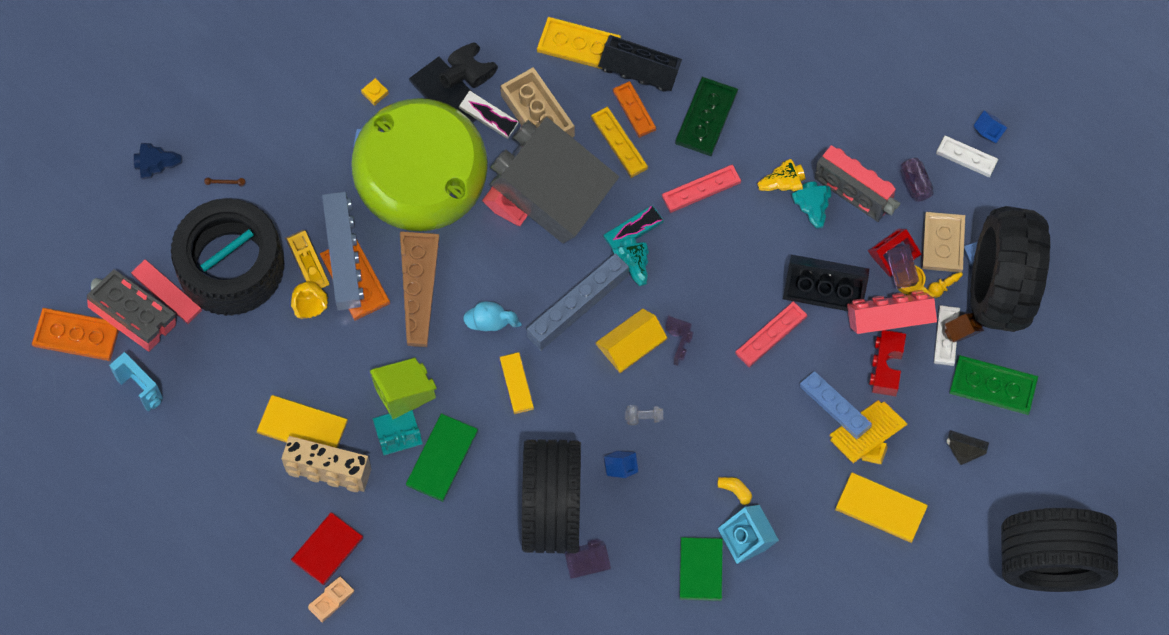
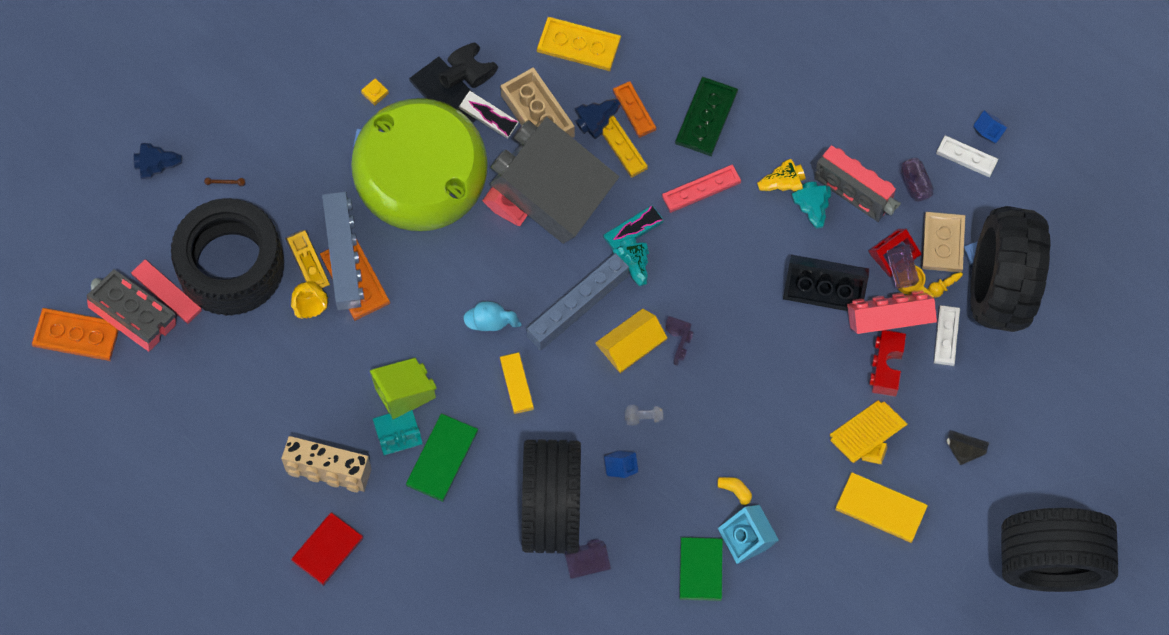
medium azure panel [109,352,163,411] -> none
teal bar [200,229,254,272] -> none
yellow tile [257,395,348,448] -> none
light nougat slope [308,577,354,623] -> none
medium nougat wing [400,232,440,347] -> none
black slope [598,35,682,91] -> none
coral tile [735,301,807,368] -> none
medium blue plate [800,371,872,439] -> none
reddish brown slope [945,313,984,342] -> none
green tile [949,355,1038,415] -> none
none -> dark blue rock [575,99,621,139]

